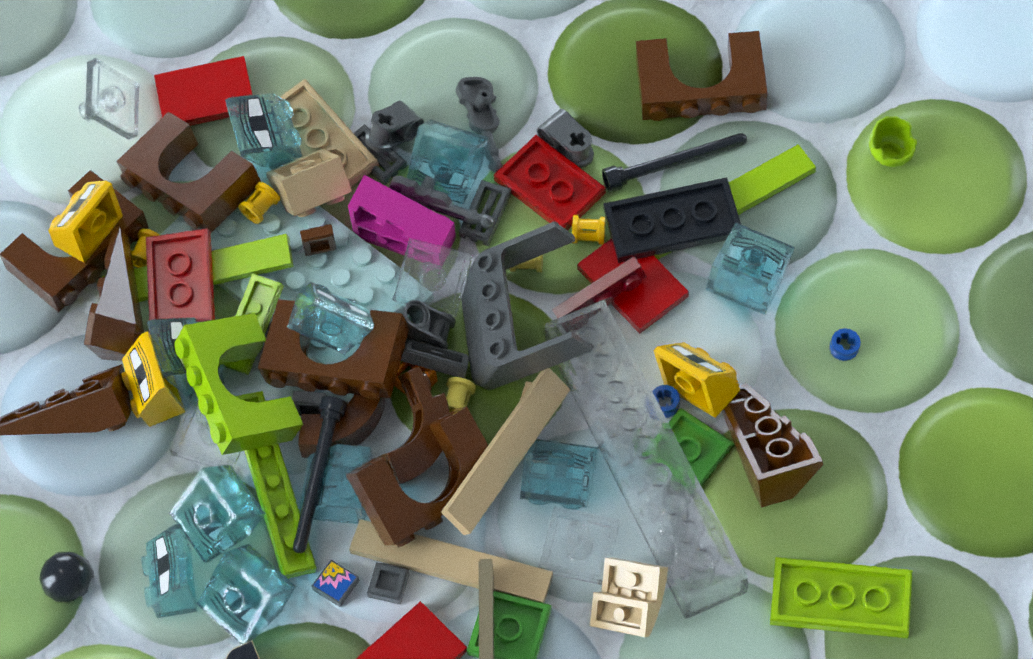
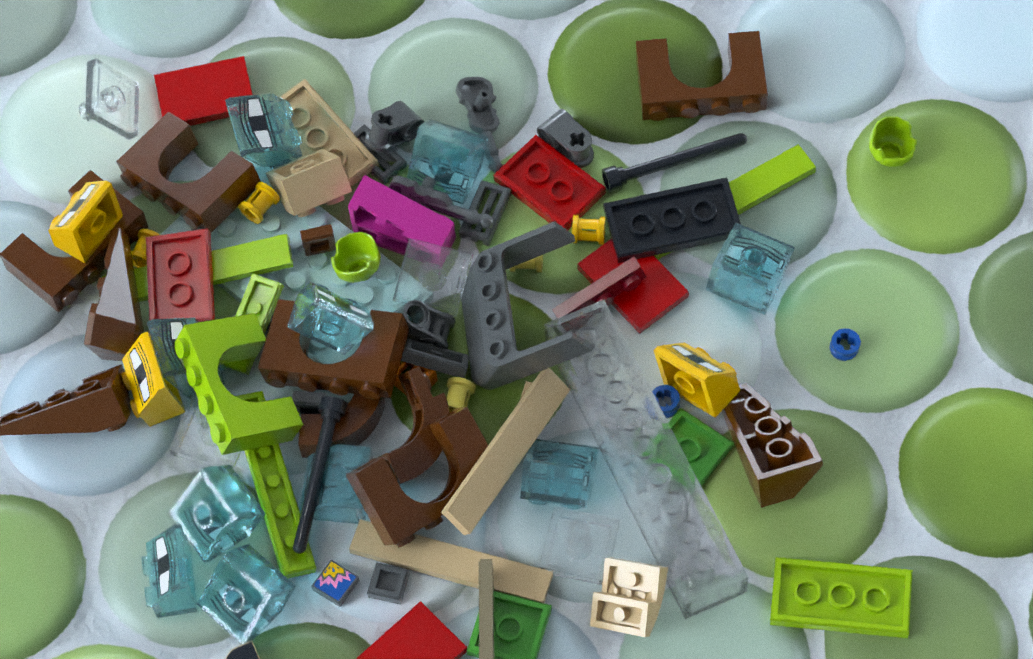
black hair [39,552,94,603] -> none
none -> lime hair [331,232,381,283]

